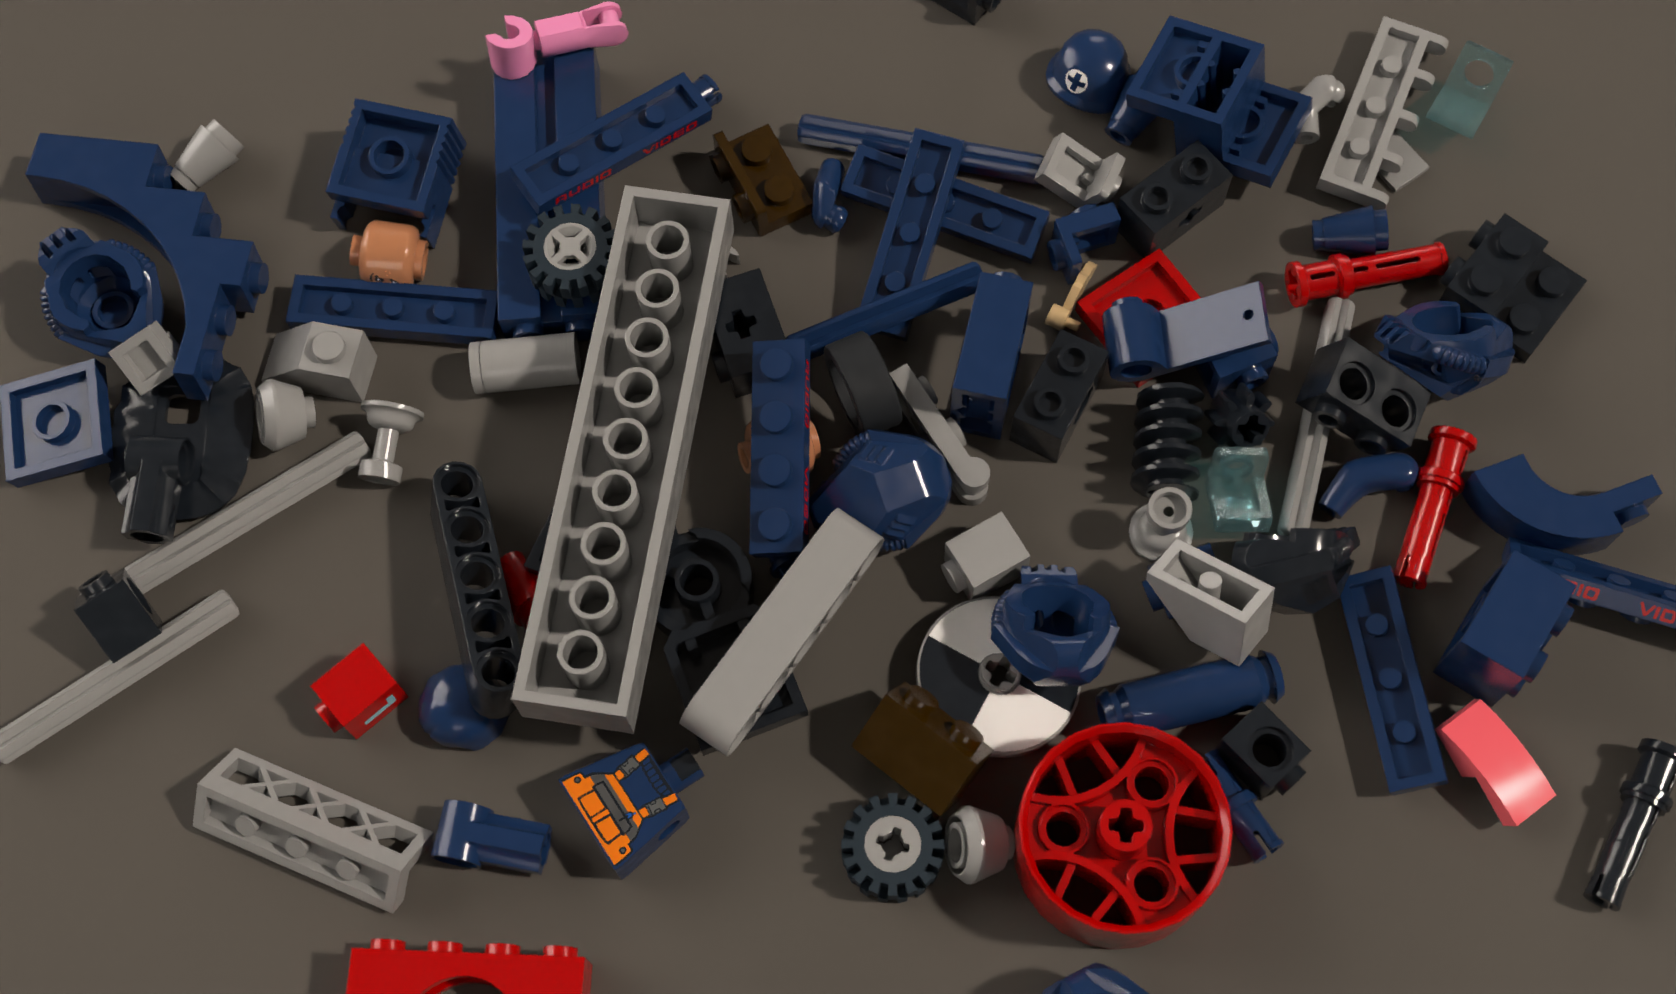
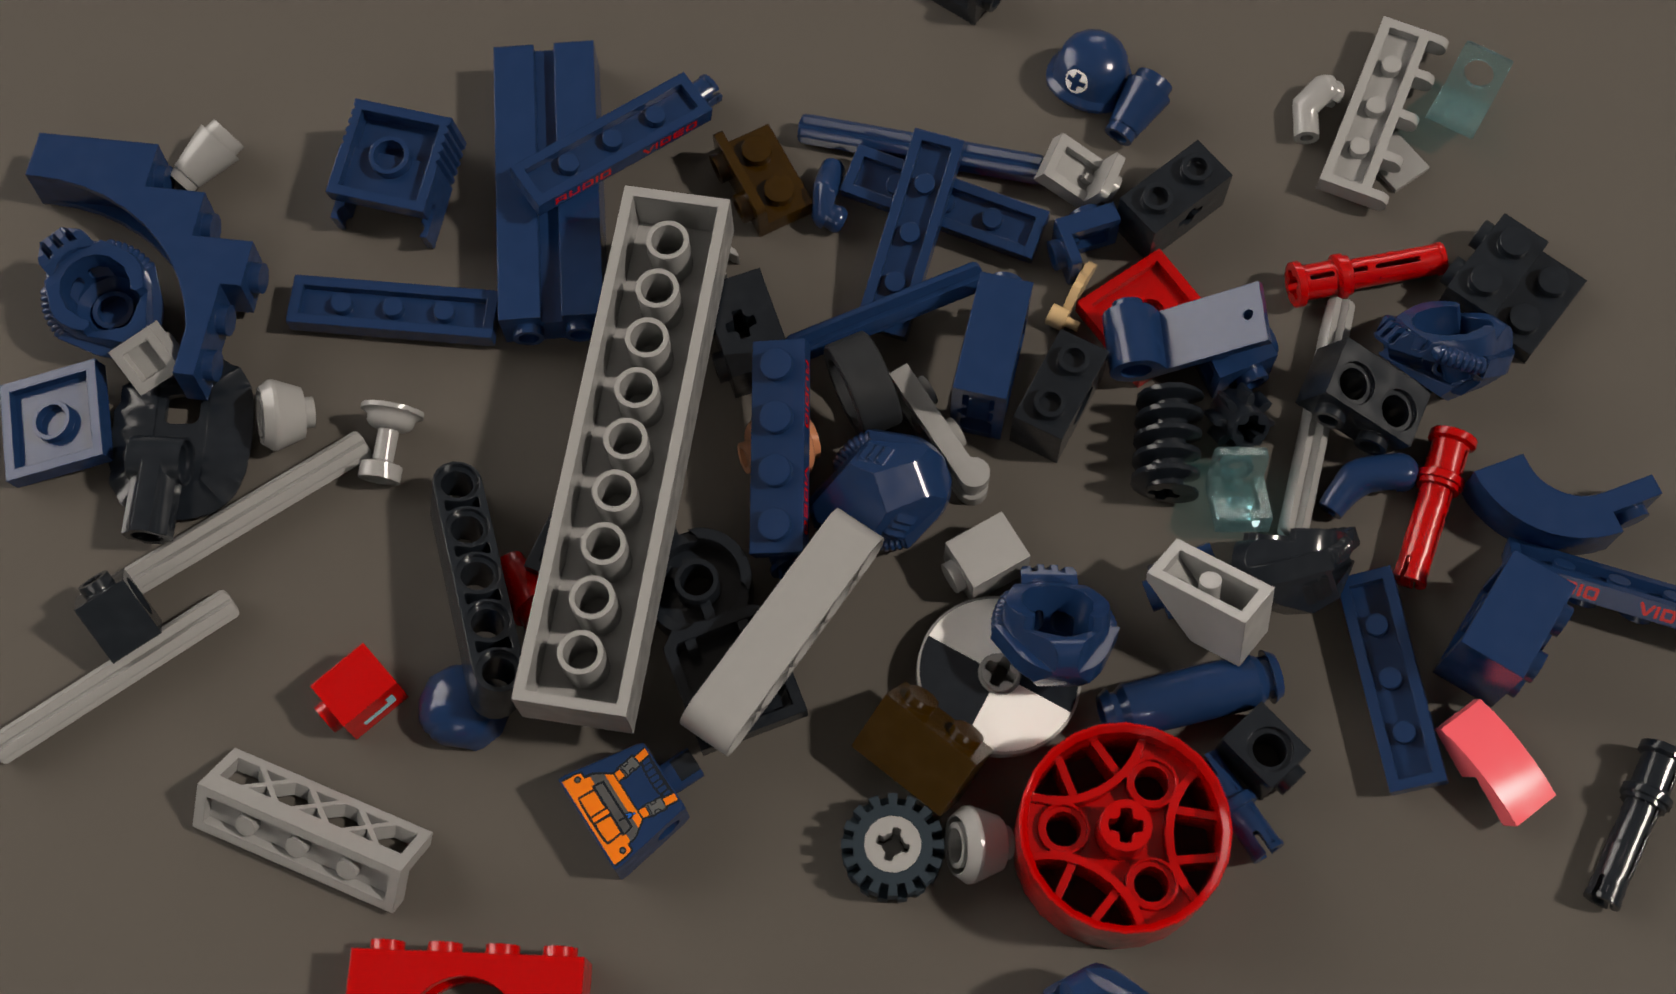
light grey slope [261,321,378,403] -> none
nougat head [349,220,429,284] -> none
dark blue piece [431,800,552,875] -> none
light grey pin [468,332,582,394] -> none
bright pink piece [485,1,629,80] -> none
black wheel [522,204,615,308] -> none
dark blue bracket [1126,16,1312,188] -> none
light grey piece [1128,487,1193,562] -> none
dark blue cone [1312,205,1389,256] -> none

